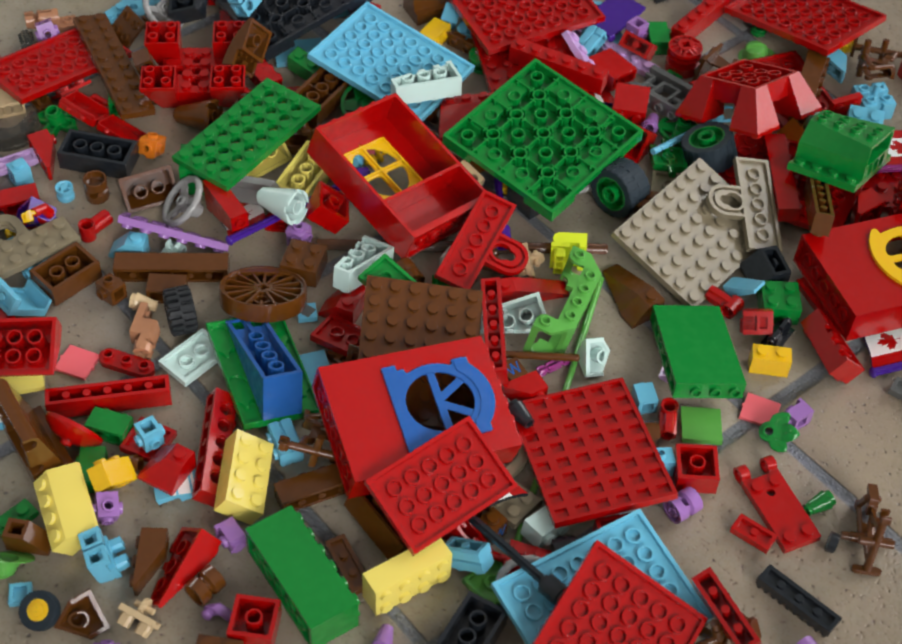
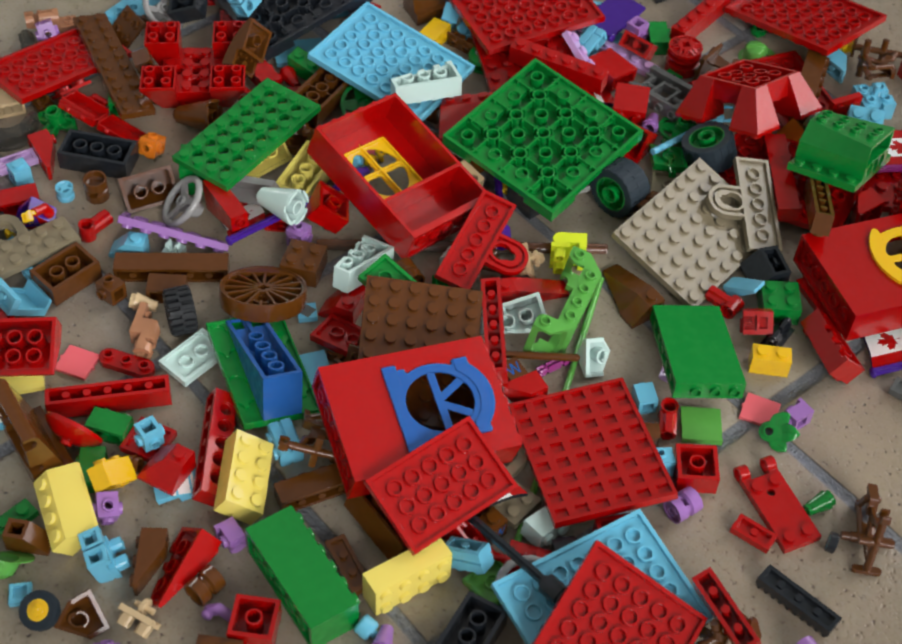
black cone [508,399,534,428] -> none
none -> red cone [279,66,301,87]
none -> medium azure piece [354,614,379,640]

